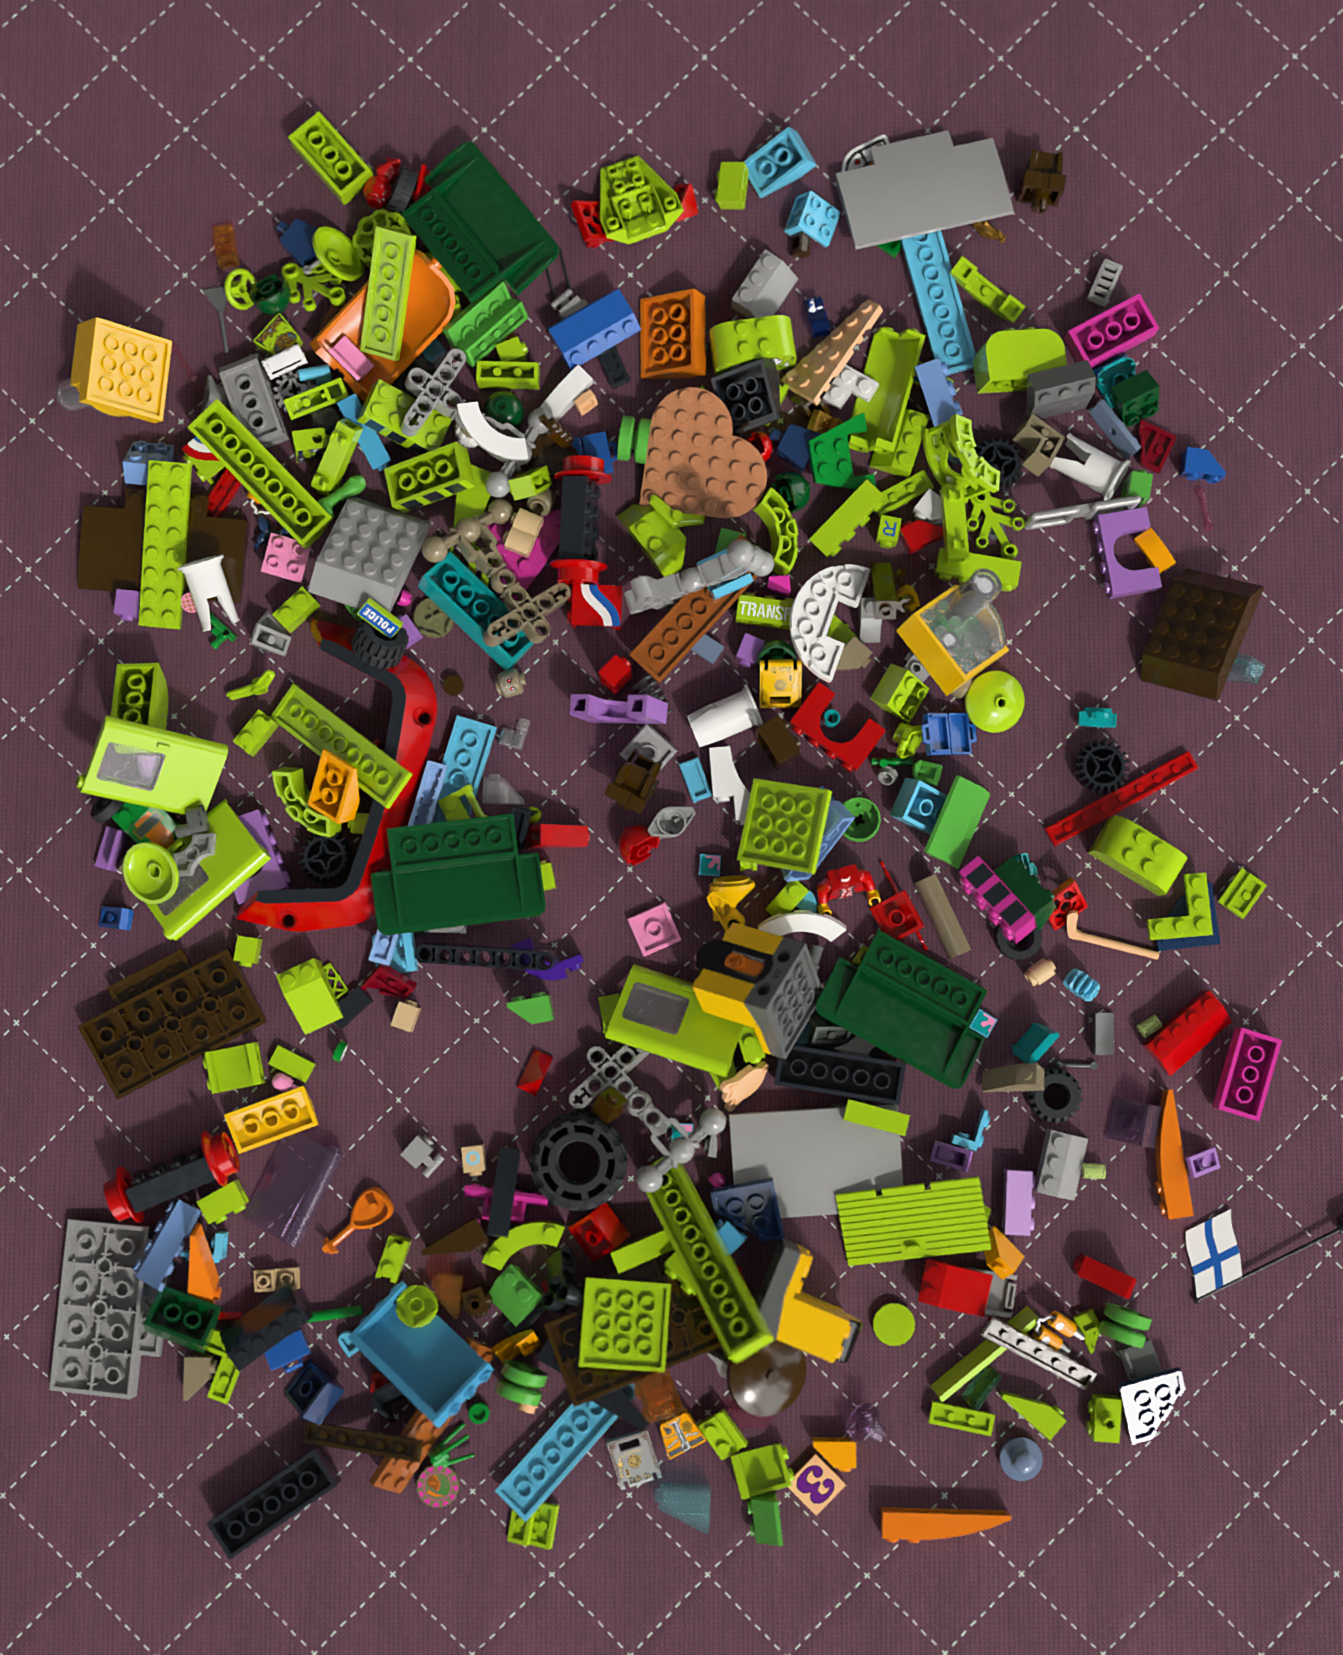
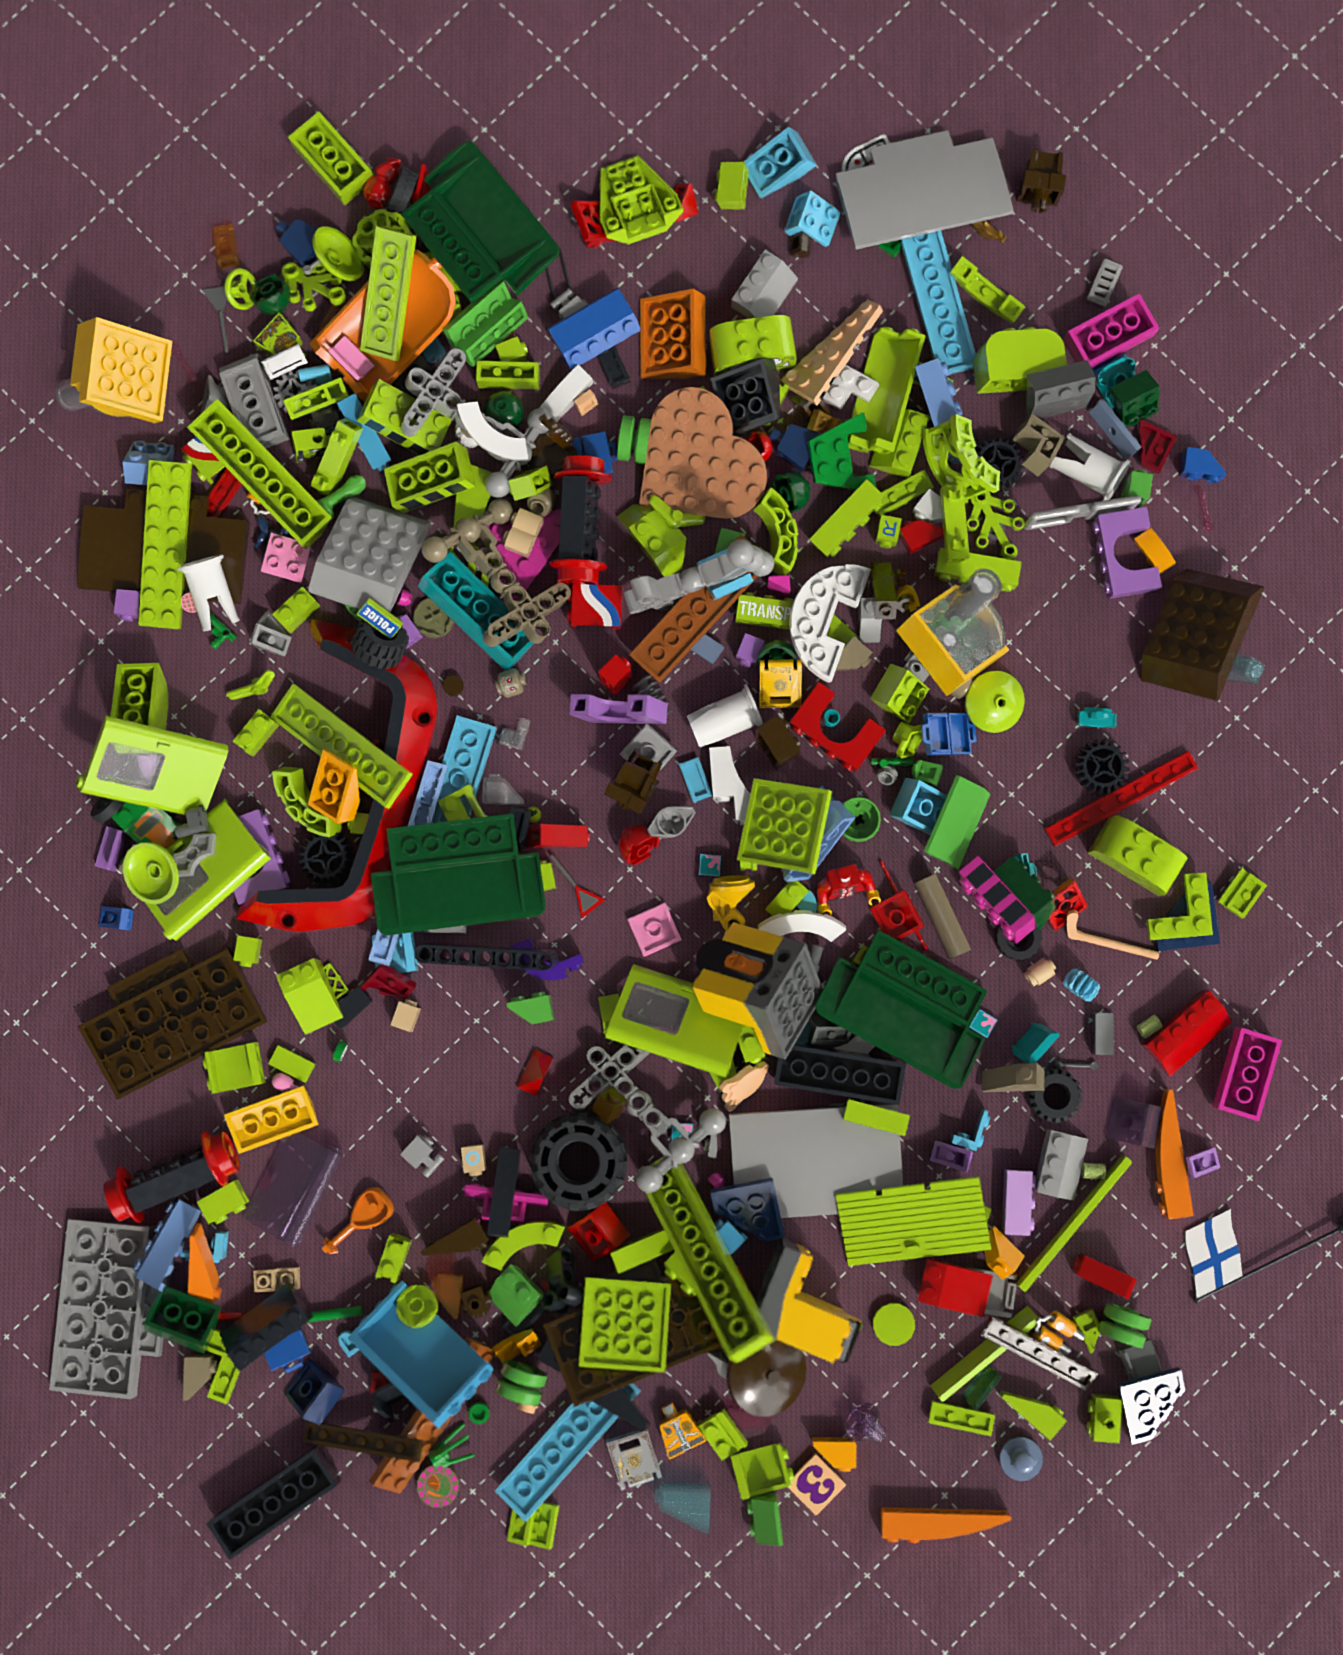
clear orange brick [634,1370,685,1424] -> none
clear blue leg [804,296,831,338] -> none
none -> piece [550,854,605,919]
none -> lime tile [1016,1155,1132,1292]

